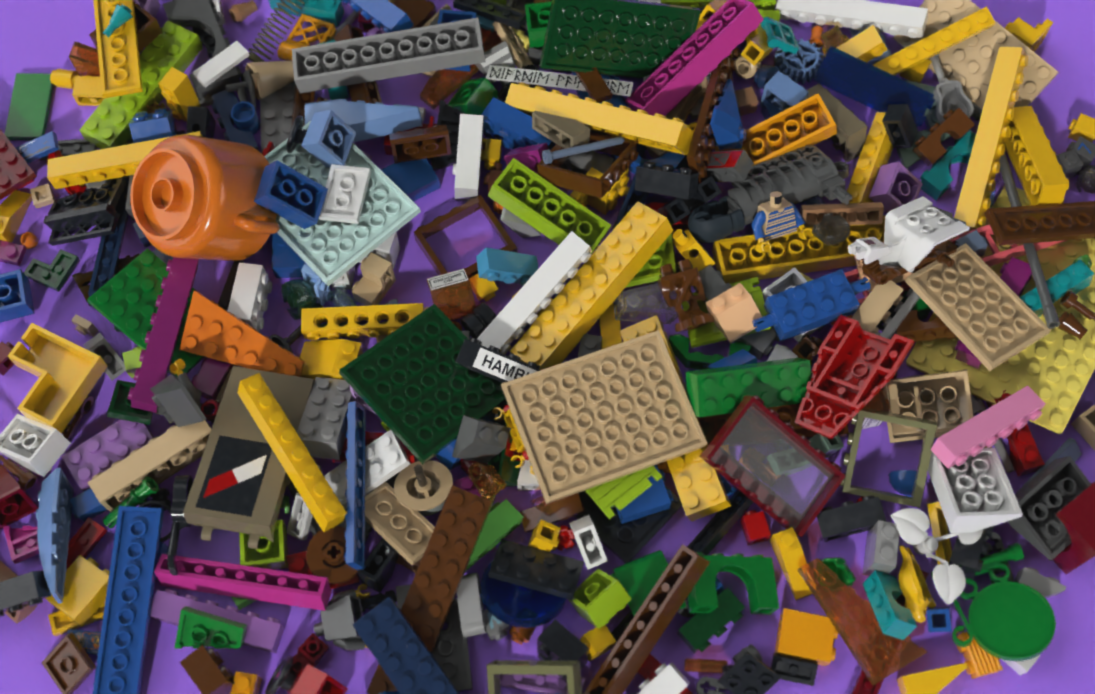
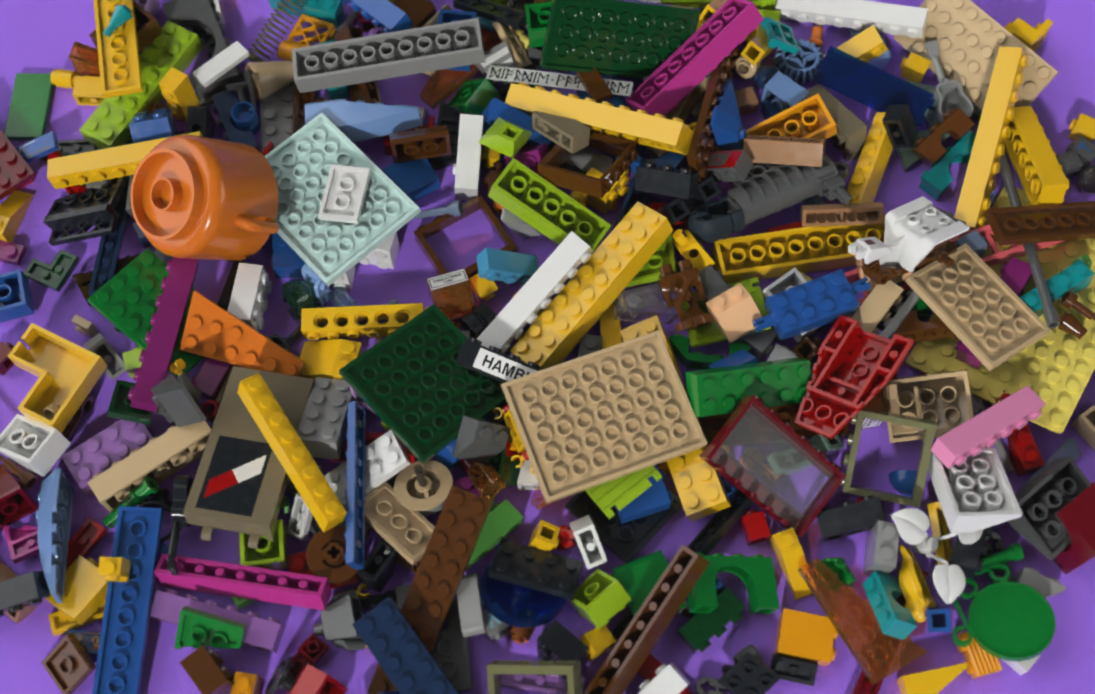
orange hinge [20,232,38,249] -> none
tan plate [30,183,55,209] -> none
blue brick [70,488,107,522] -> none
medium nougat cone [229,0,258,22] -> none
blue brick [254,160,328,229] -> none
medium blue piece [286,110,356,168] -> none
tan brick [352,252,396,306] -> none
reddish brown tile [519,492,585,533] -> none
sand blue bar [542,136,624,164] -> none
clear orange axle [684,659,728,673] -> none
torso [751,191,814,253] -> none
clear smoke hair [812,213,850,246] -> none
clear yellow piece [821,25,849,54] -> none
yellow plate [847,7,996,96] -> none
medium lavender brick [869,162,923,213] -> none
none -> tan hinge [43,403,61,420]
none -> yellow brick [98,557,131,582]
none -> sand blue piece [411,200,463,220]
none -> lime slope [479,117,532,159]
none -> medium nougat brick [744,134,826,167]

